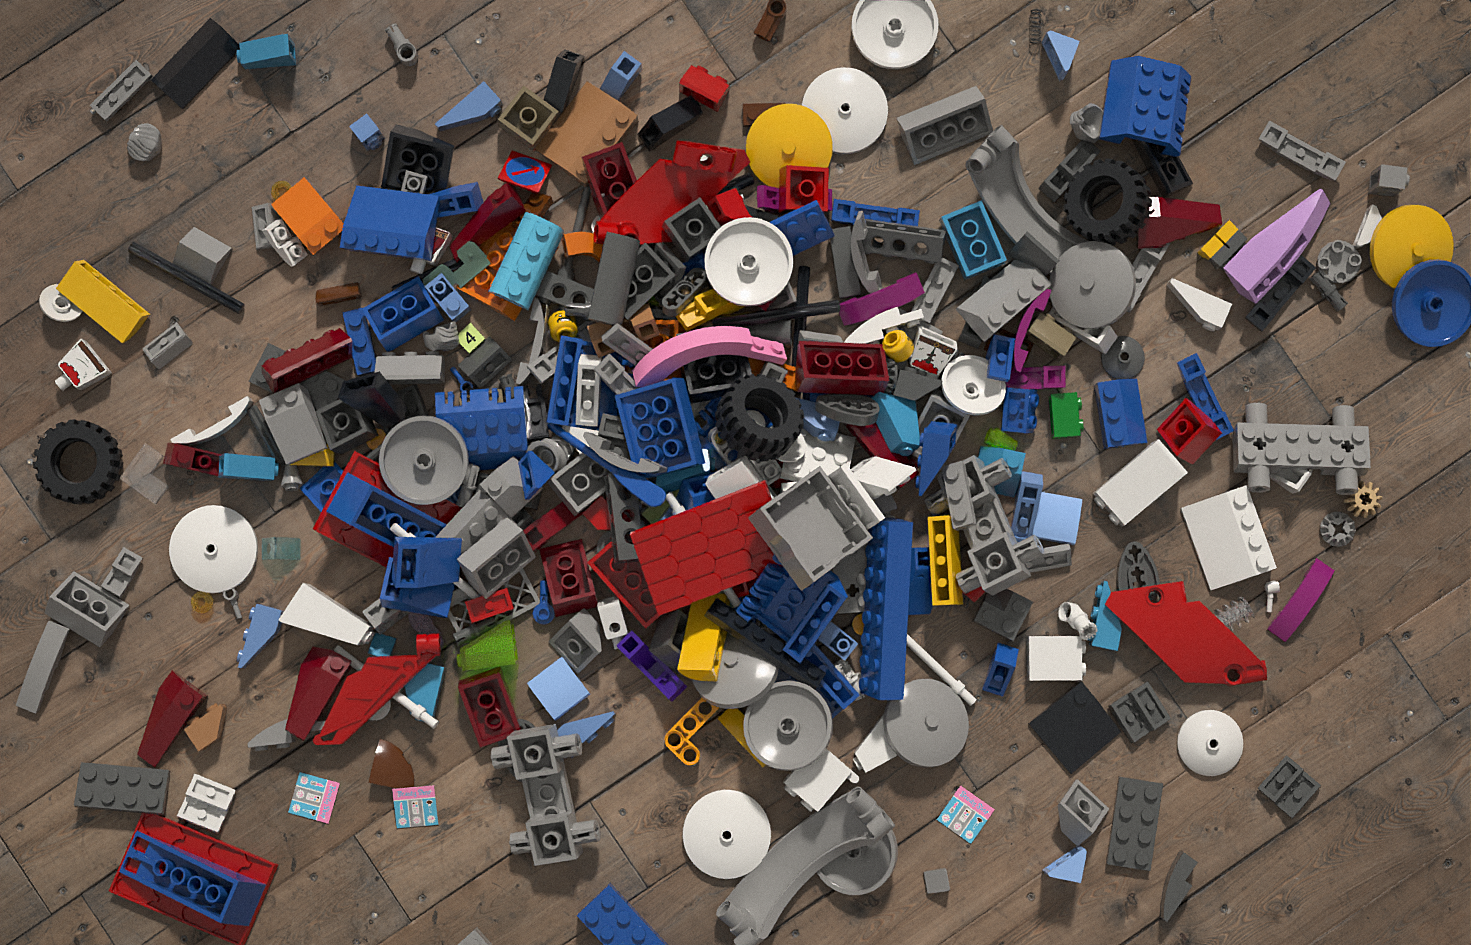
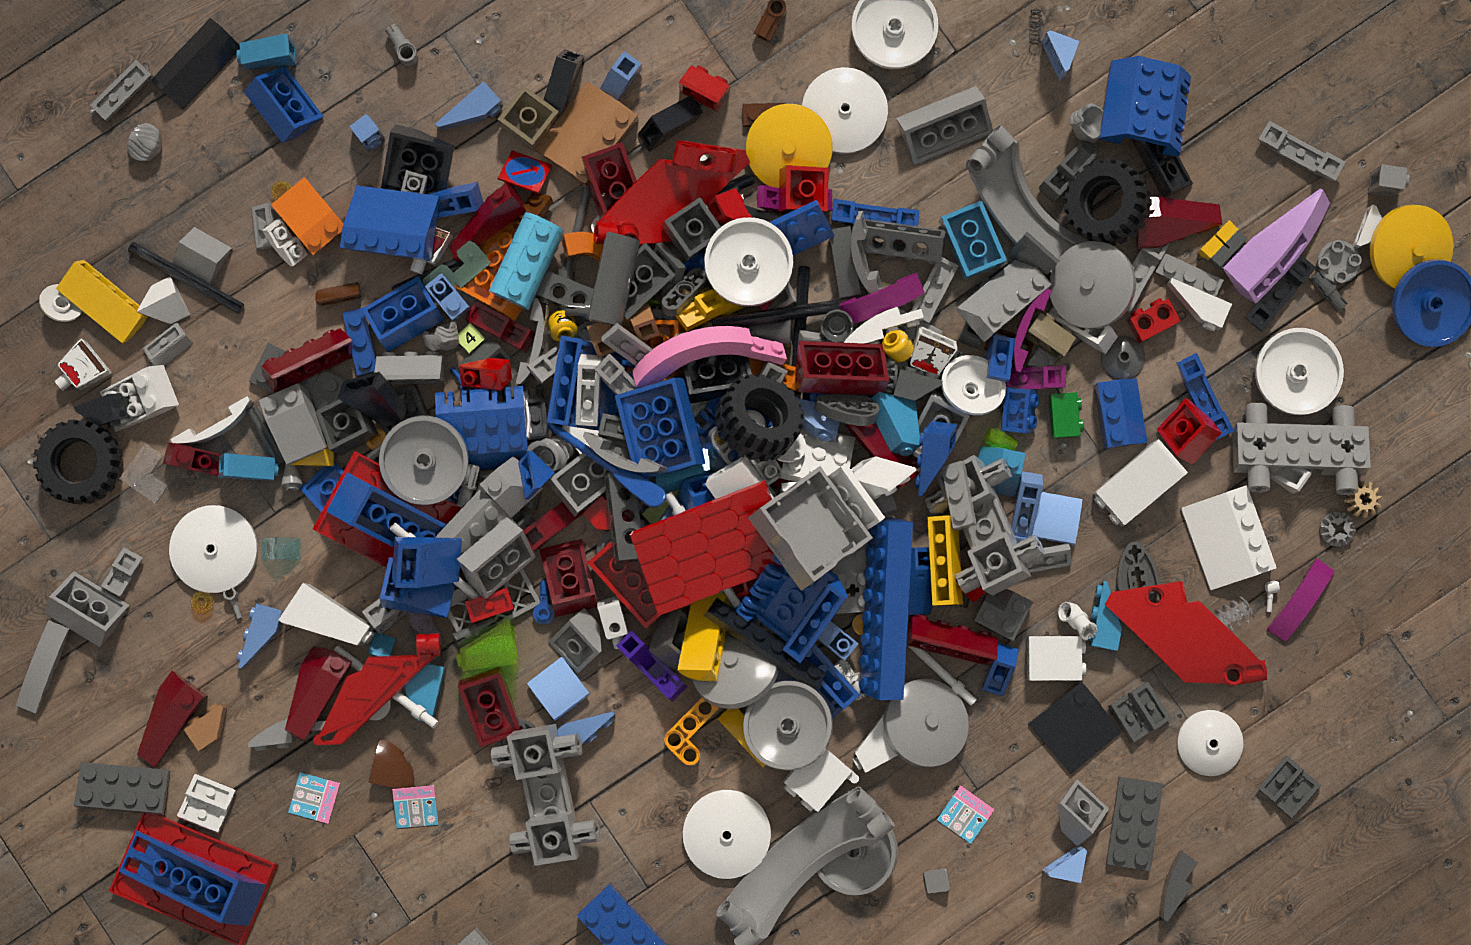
none -> black slope [74,393,129,428]
none -> white slope [100,365,179,432]
none -> white slope [137,276,191,325]
none -> blue slope [244,66,324,143]
none -> red slope [459,358,512,390]
none -> dark red slope [465,301,535,353]
none -> dark grey hair [820,309,853,342]
none -> dark red slope [906,615,998,666]
none -> light grey tile [1027,347,1057,367]
none -> red brick [1127,298,1181,344]
none -> light grey plate [1154,253,1224,297]
none -> white dish [1255,328,1344,415]

